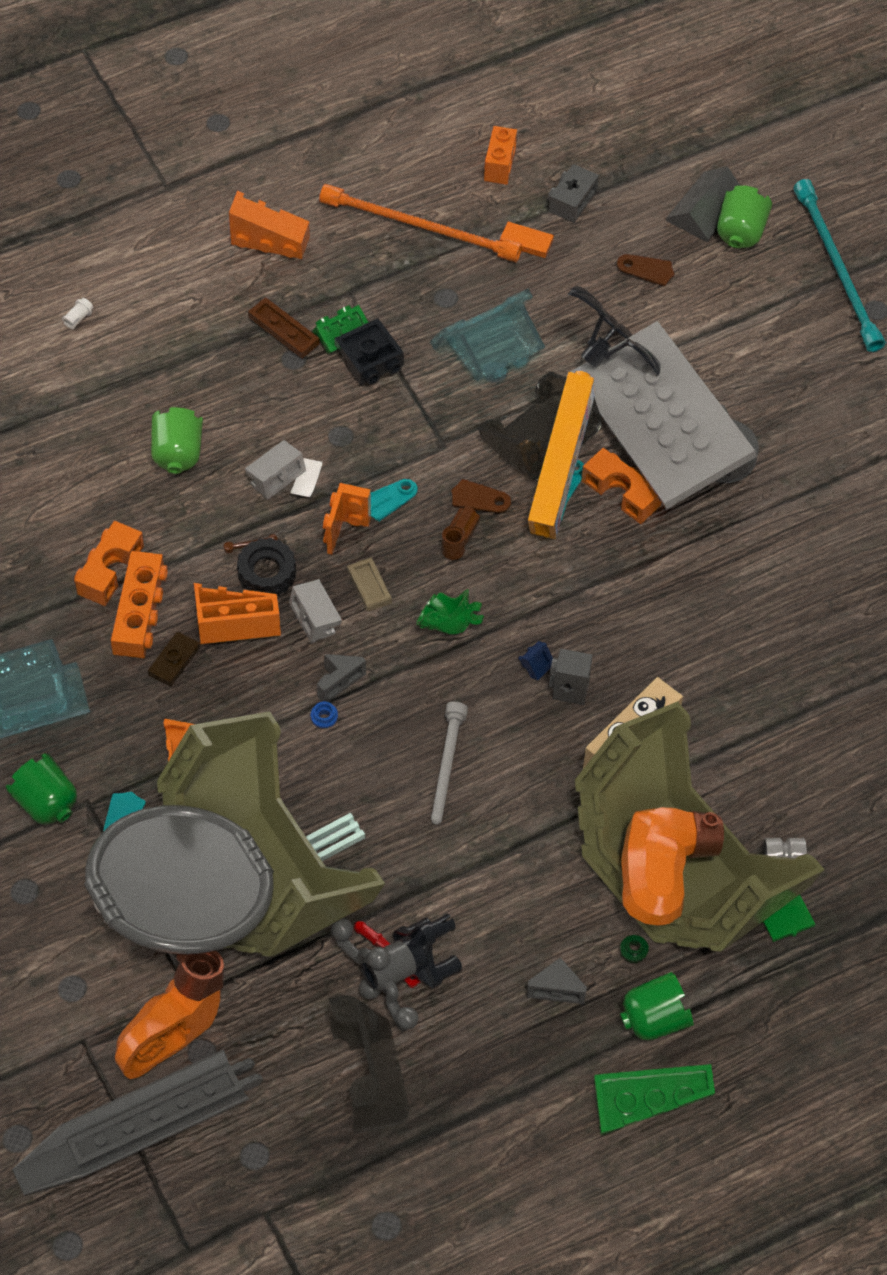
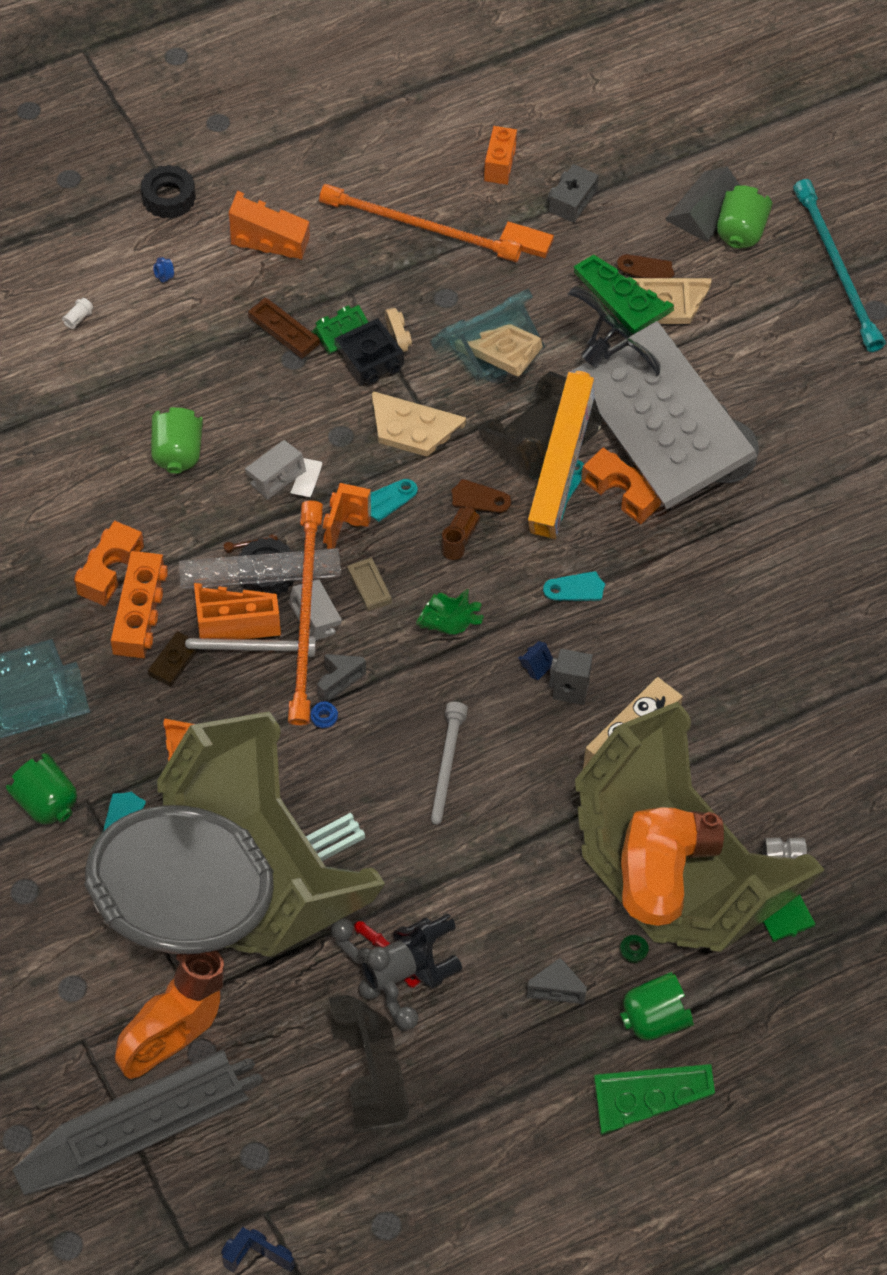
none -> black tyre [141,165,196,219]
none -> blue plate [153,257,174,282]
none -> clear plate [179,548,341,589]
none -> light grey piece [185,636,315,657]
none -> dark blue bracket [221,1227,295,1273]
none -> orange hose [288,501,323,726]
none -> tan wing [372,391,466,457]
none -> tan plate [385,308,412,352]
none -> tan wing [457,324,543,377]
none -> teal piece [543,571,606,601]
none -> green wing [574,254,674,335]
none -> tan wing [632,278,711,324]

